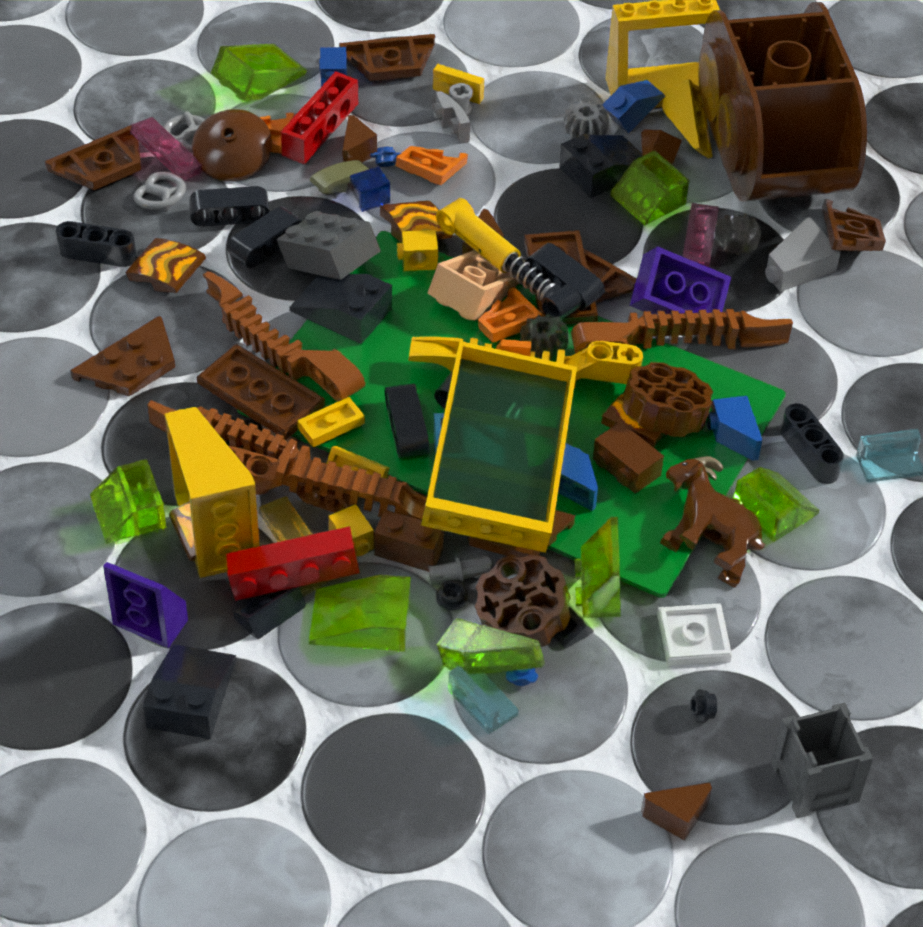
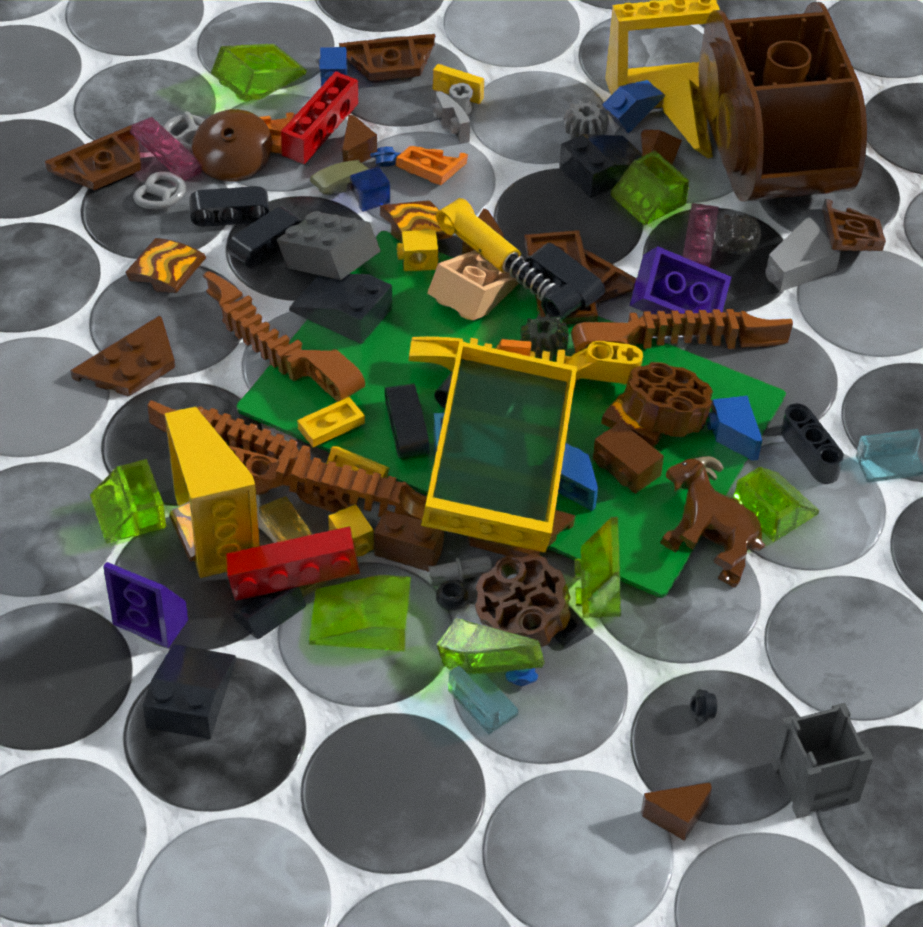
black beam [55,221,137,267] -> none
reddish brown tile [197,344,325,440] -> none
orange wing [478,287,543,343] -> none
white tile [657,603,732,666] -> none

